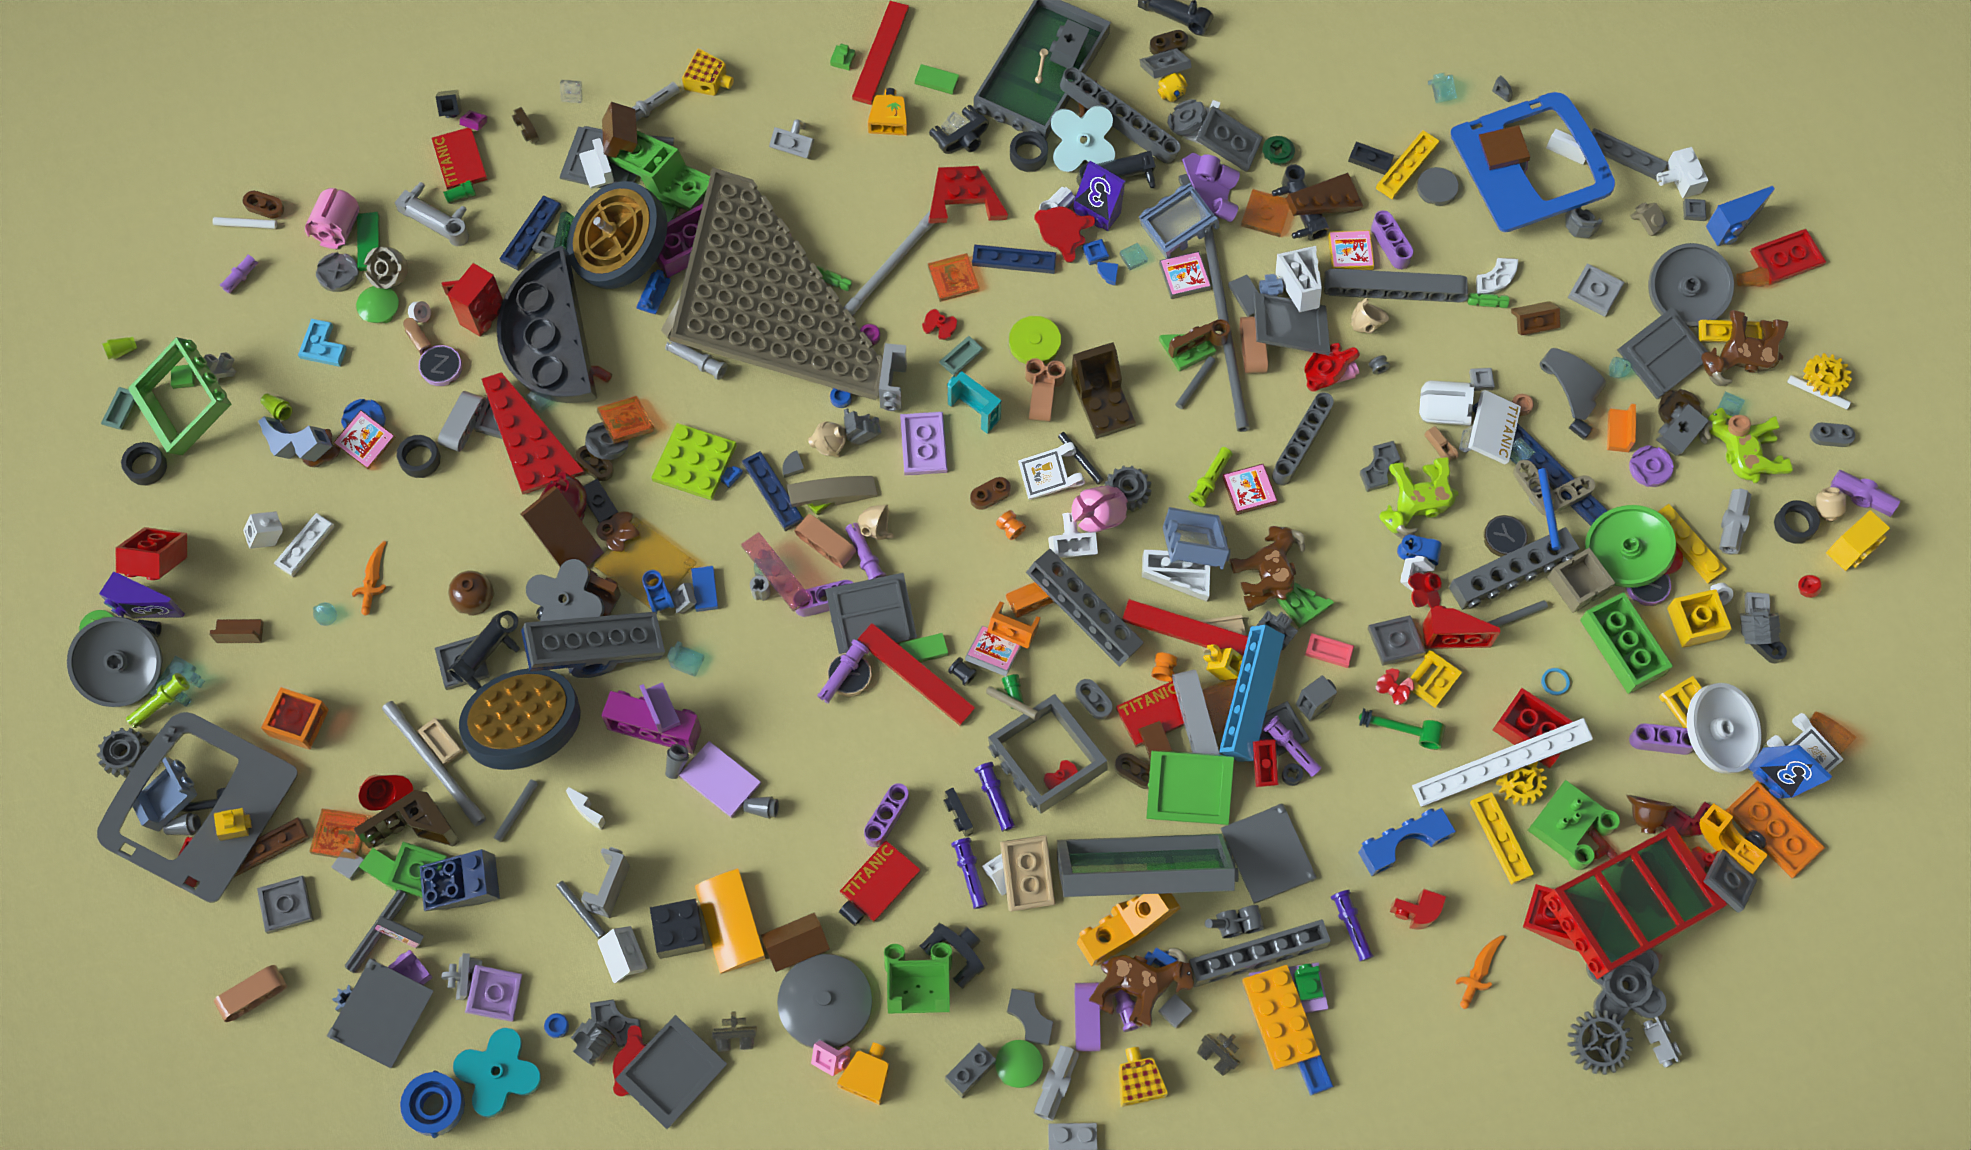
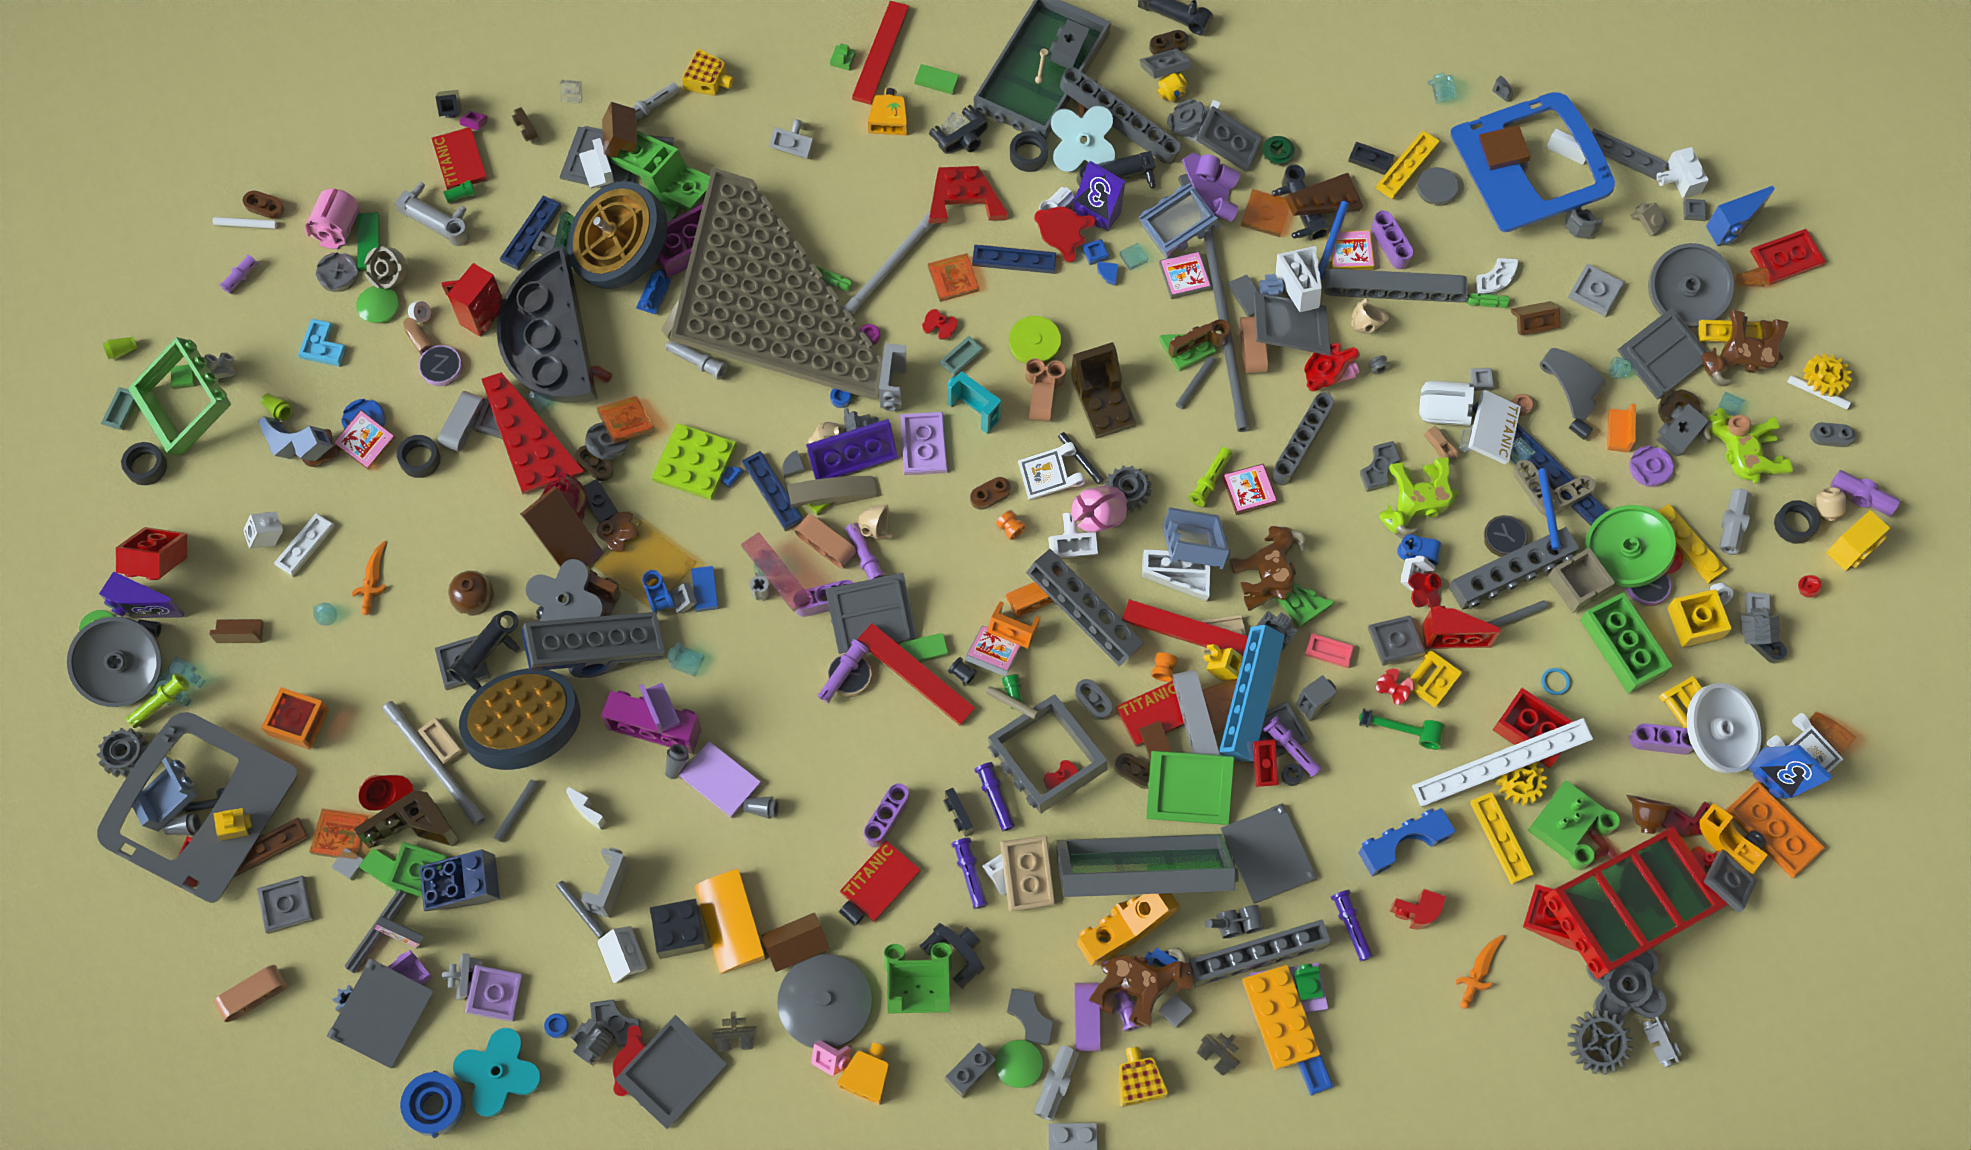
none -> dark purple tile [806,419,898,480]
none -> blue bar [1318,201,1349,280]

